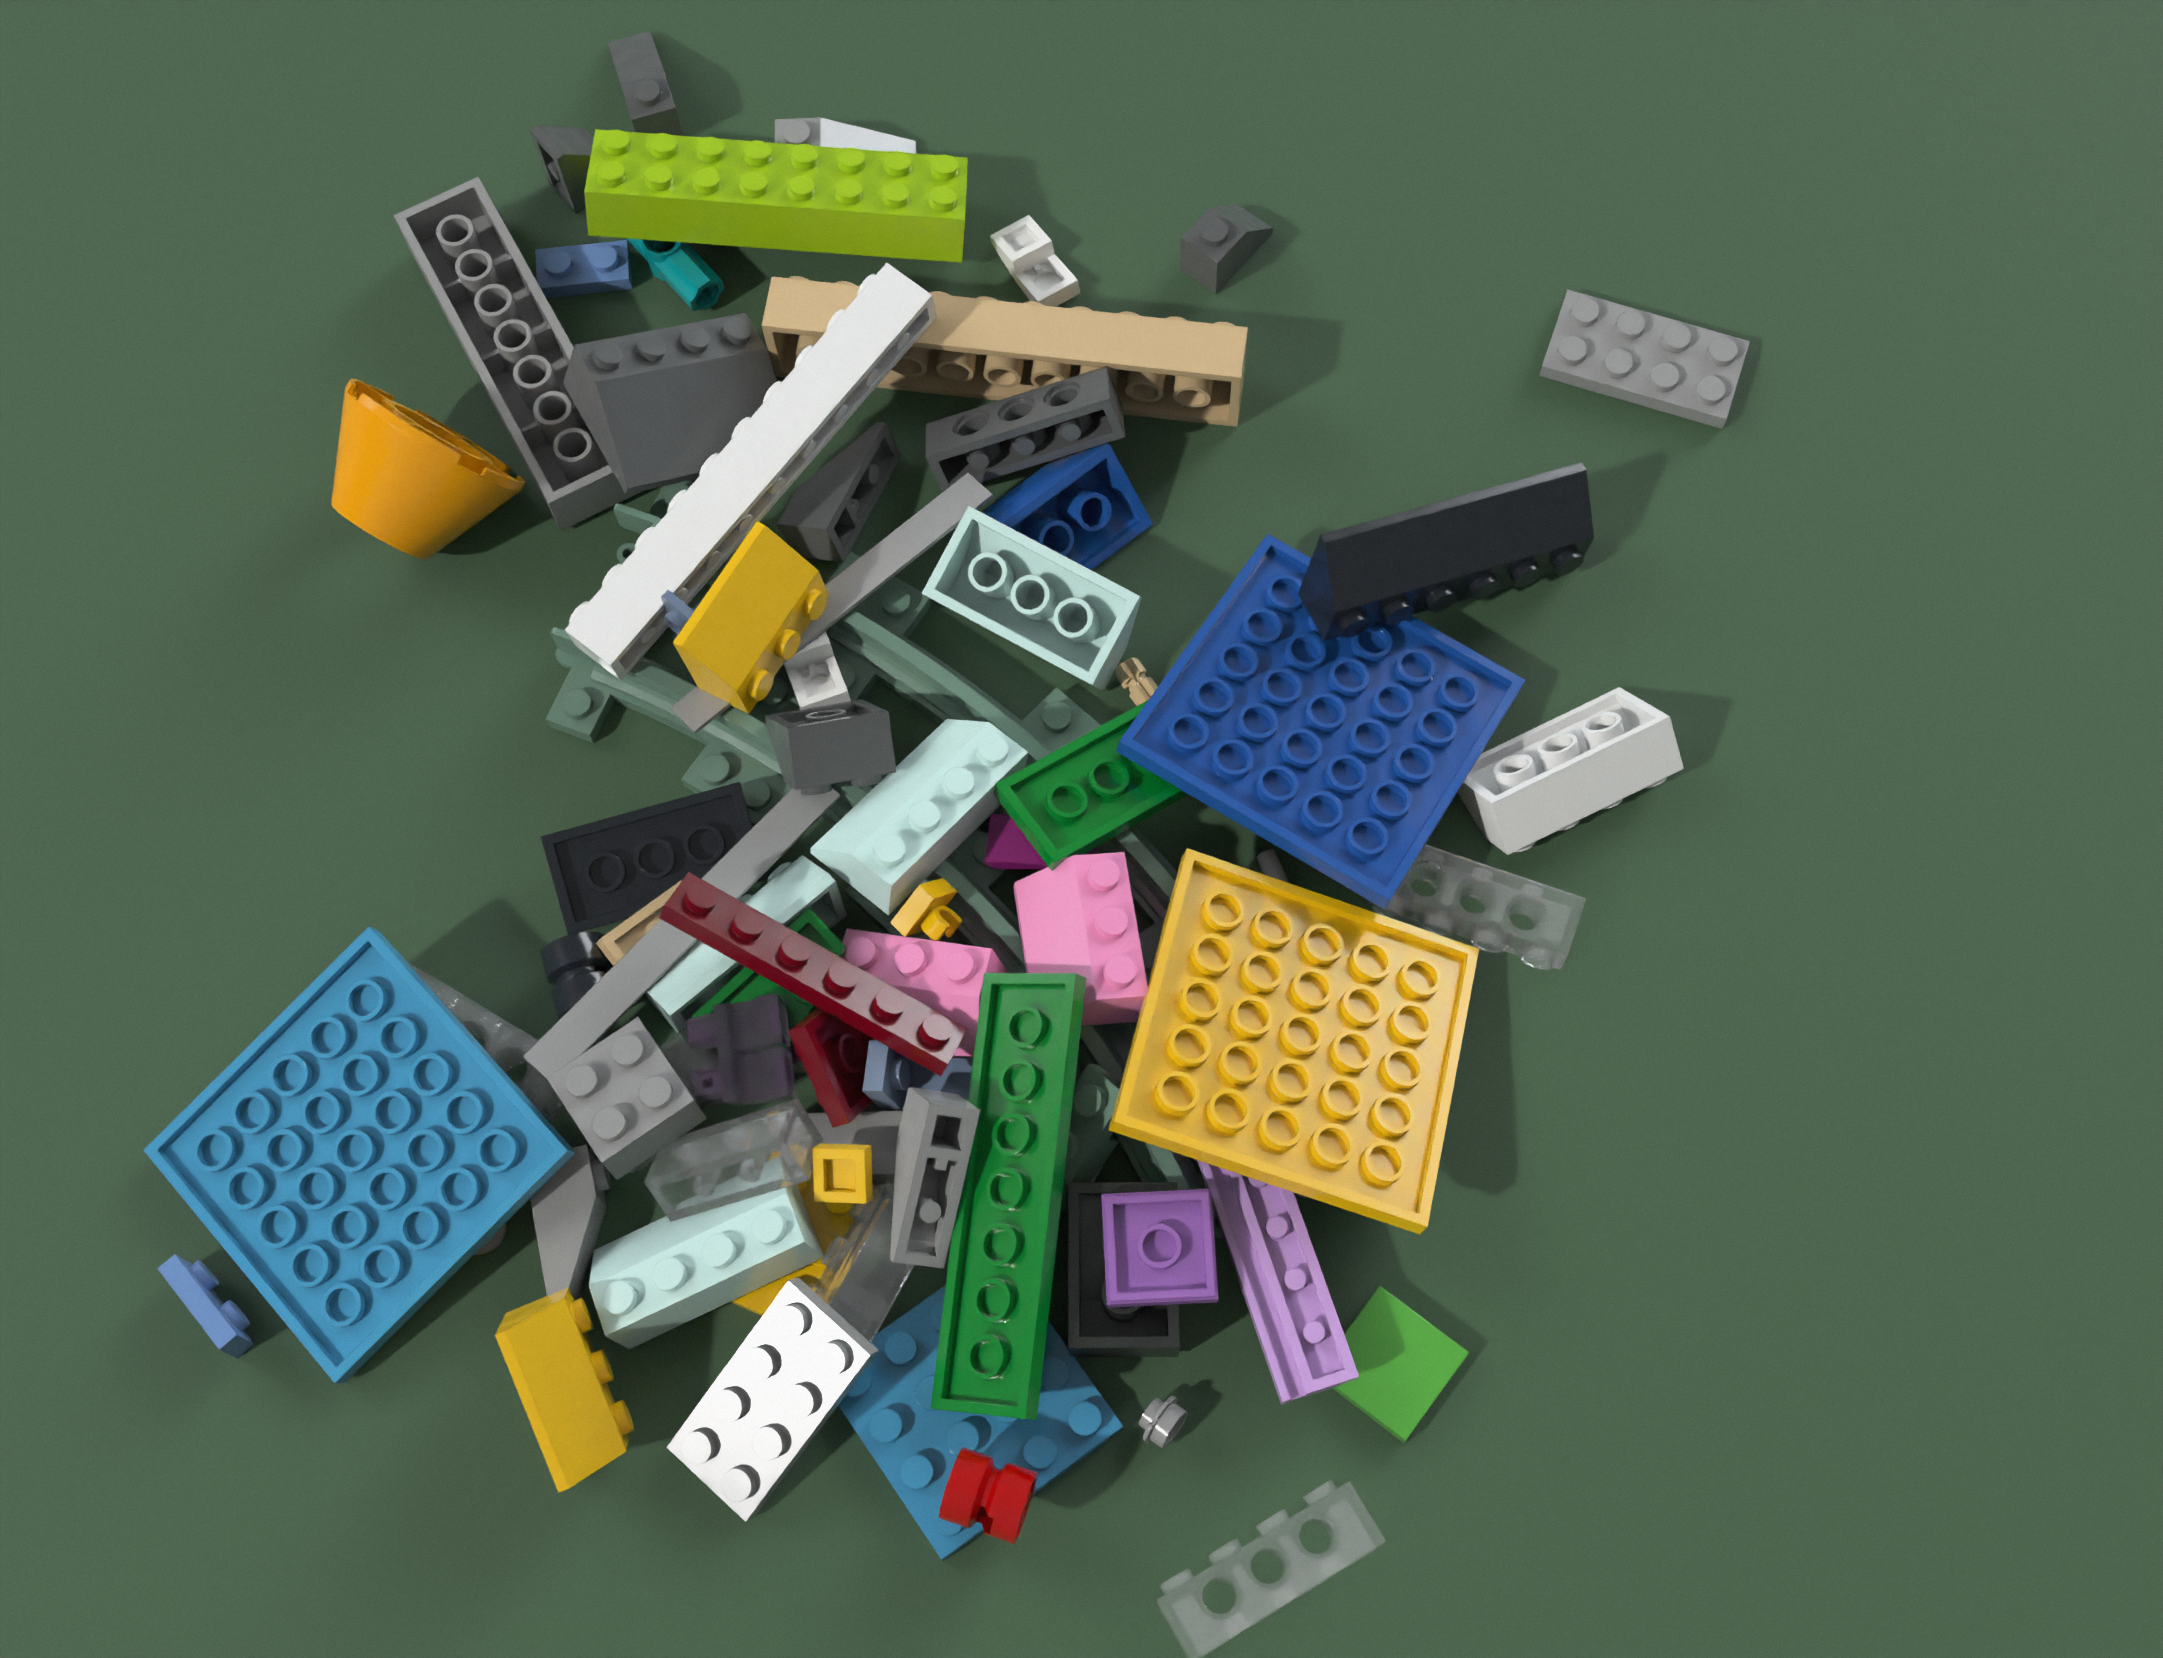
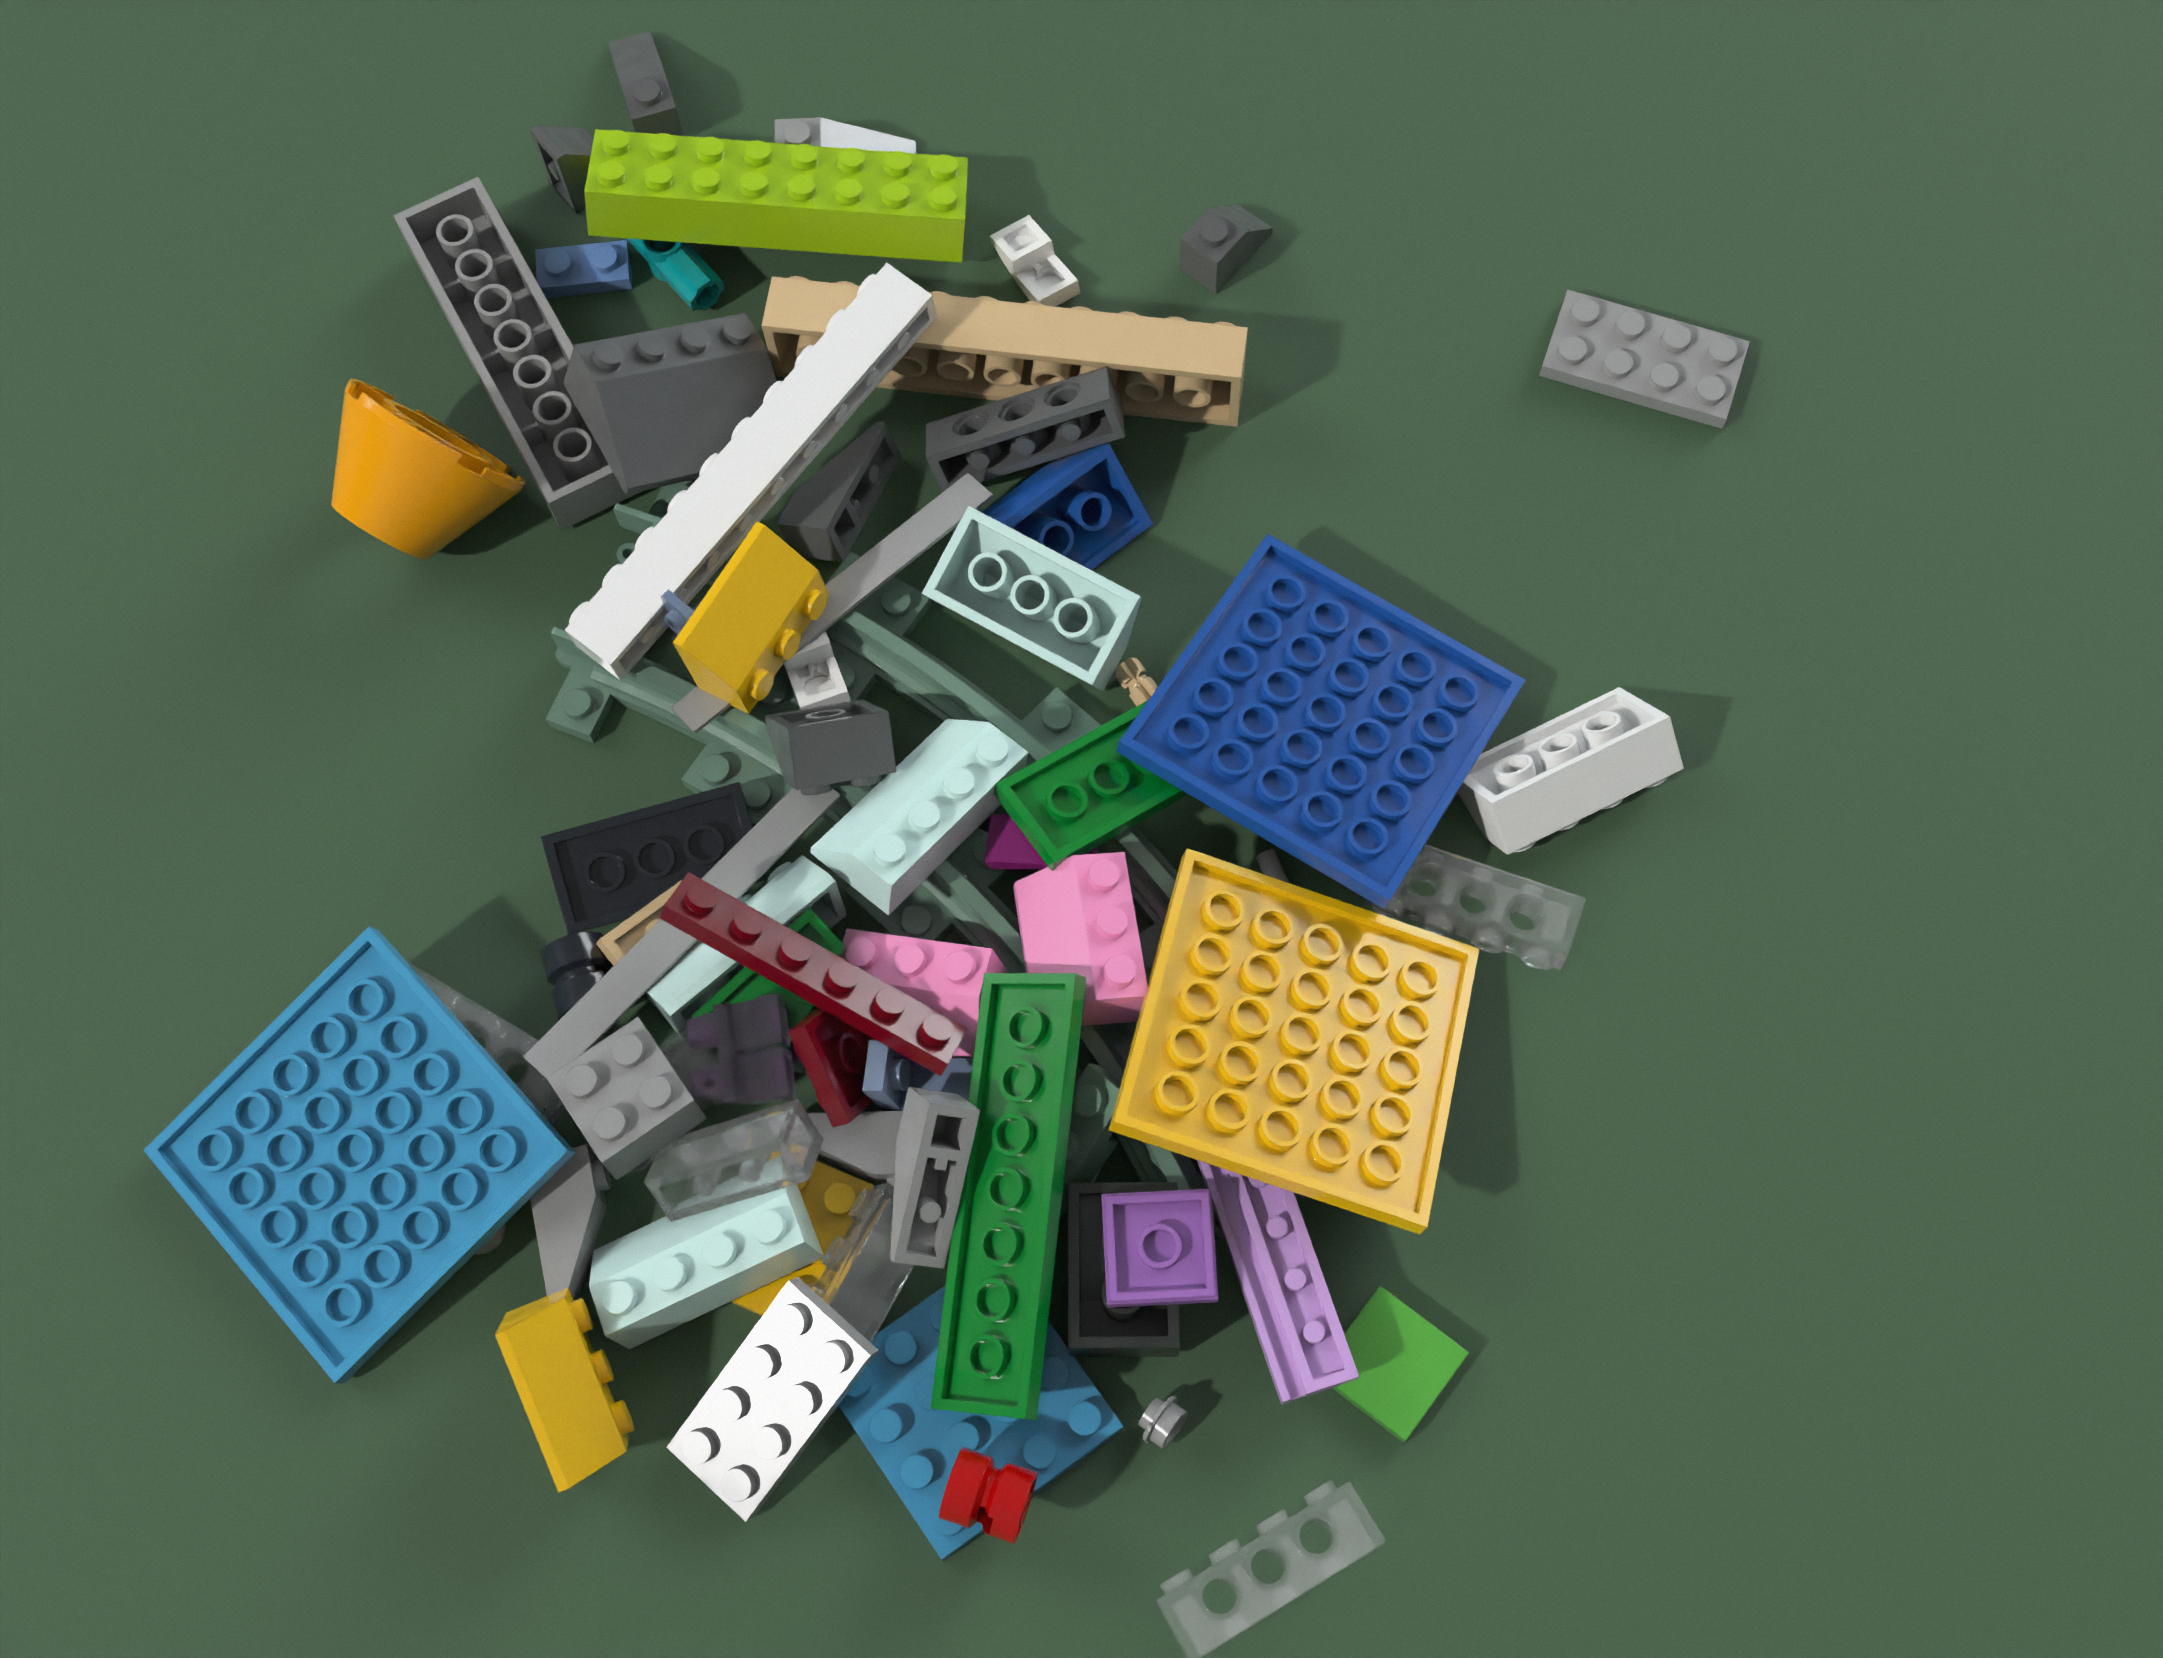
medium blue plate [157,1254,255,1358] -> none
yellow tile [812,1143,873,1204] -> none
yellow tile [890,878,963,941] -> none
black slope [1298,462,1594,641] -> none

